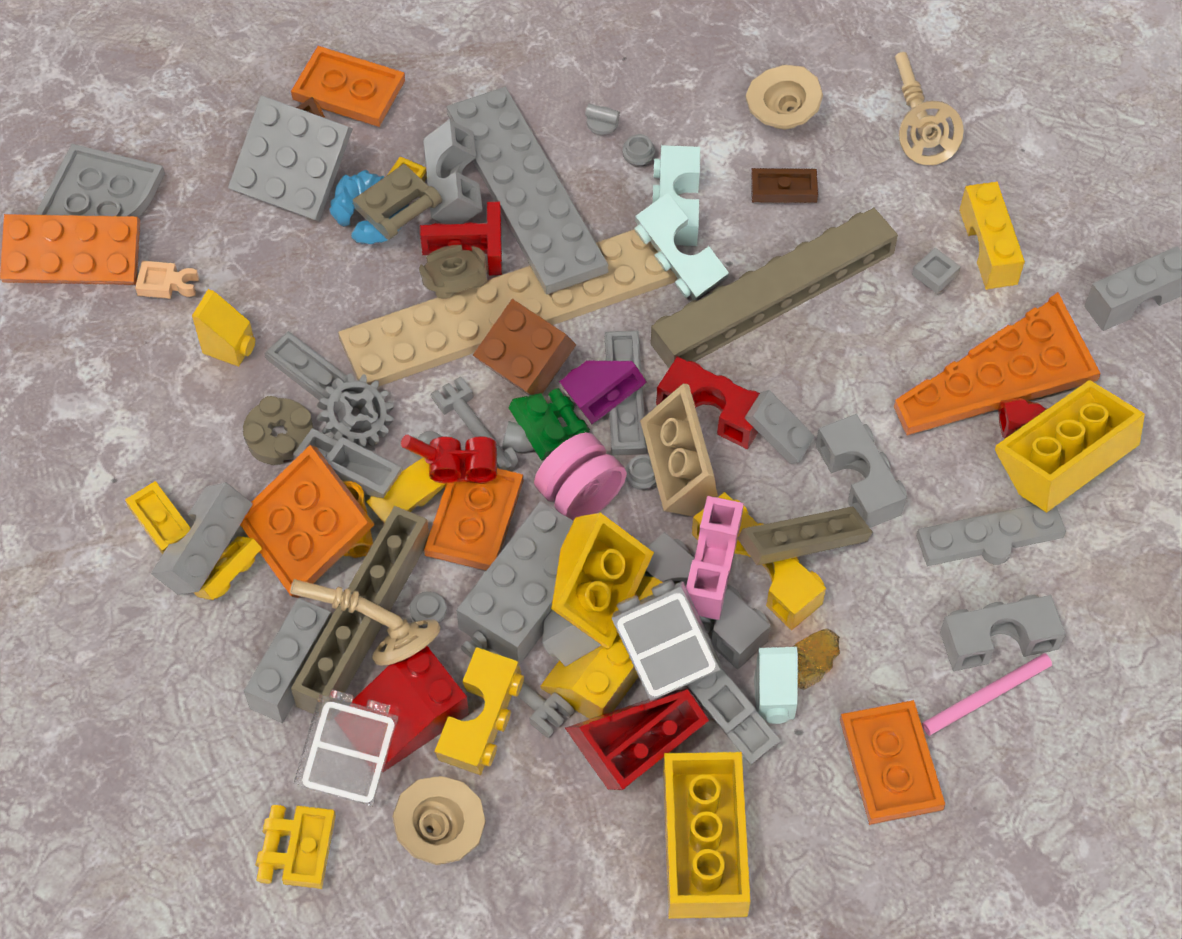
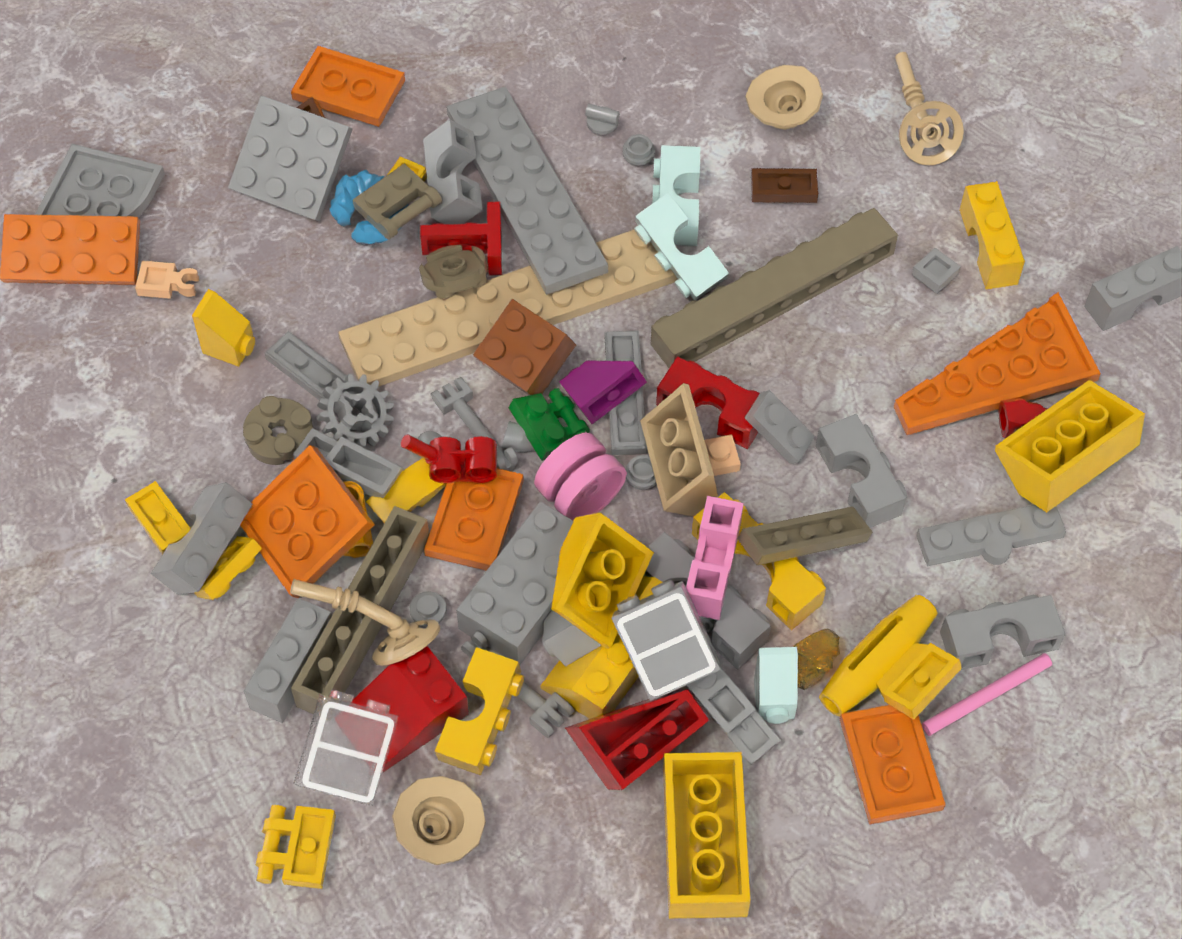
none -> light nougat plate [704,435,741,476]
none -> yellow plate [819,595,962,719]

